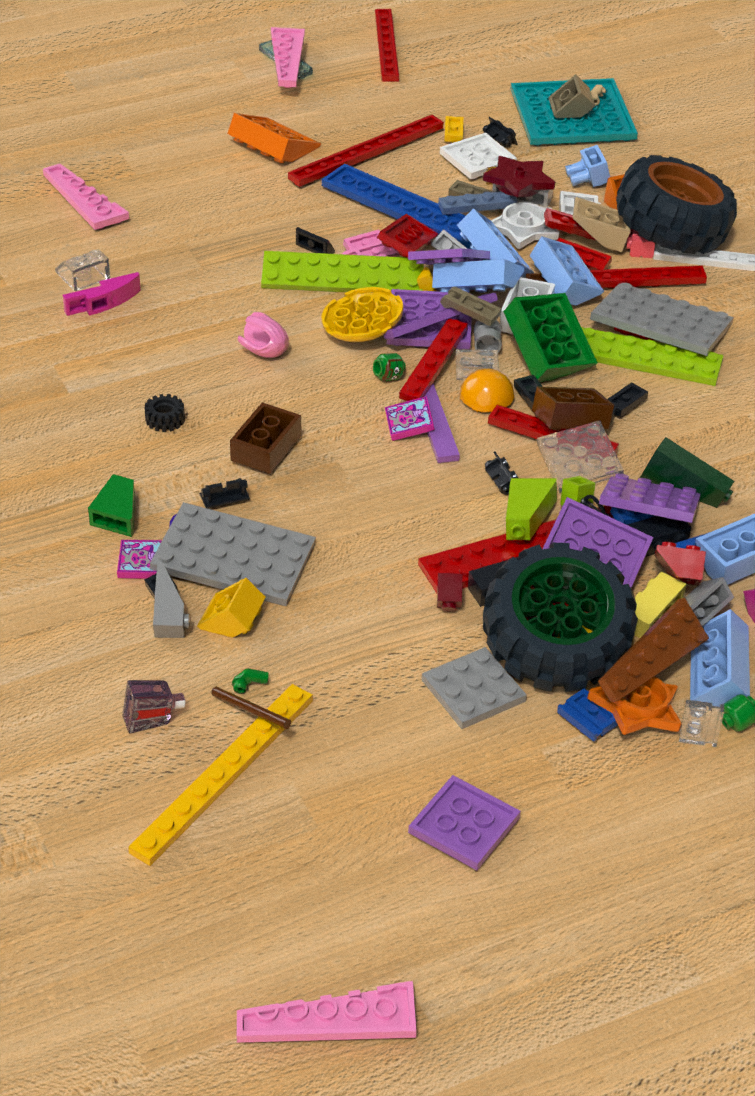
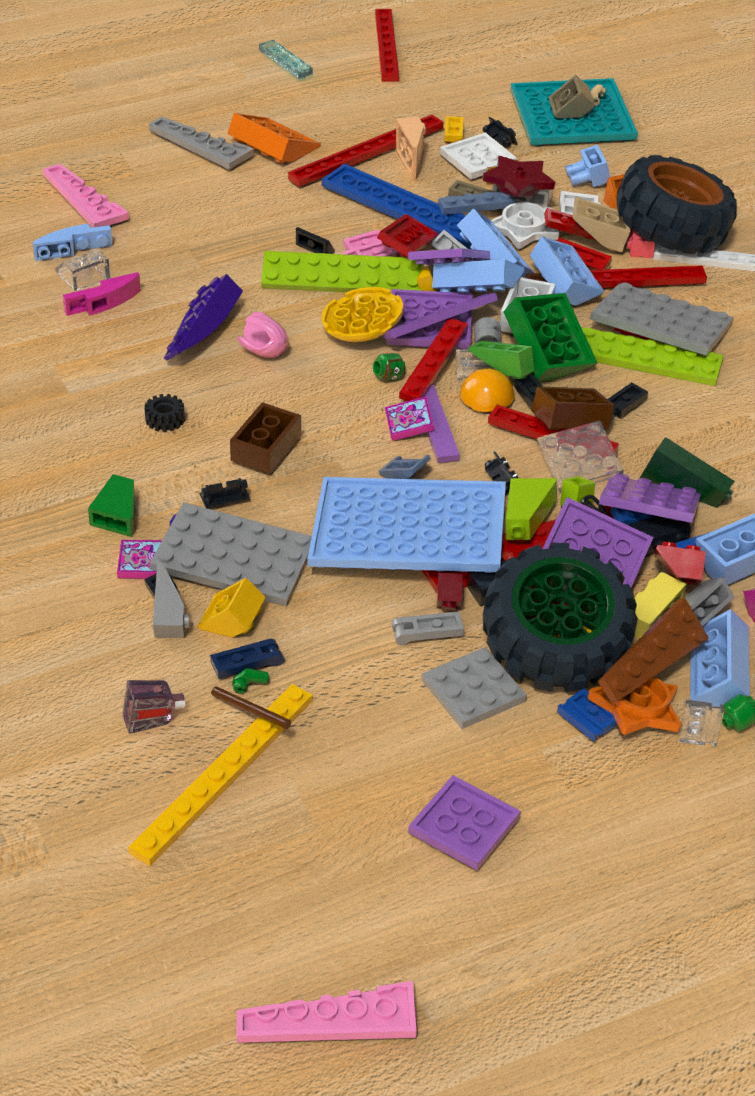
bright pink wing [271,27,305,88] -> none
dark tan plate [440,287,502,326] -> none
none -> light blue slope [32,224,112,261]
none -> light grey wing [149,117,254,170]
none -> dark purple wedge [164,274,243,361]
none -> dark blue plate [210,638,285,679]
none -> light blue plate [307,477,506,573]
none -> sand blue slope [379,455,431,479]
none -> light grey plate [391,612,464,645]
none -> light nougat slope [396,116,426,180]
none -> bright green slope [468,341,534,379]

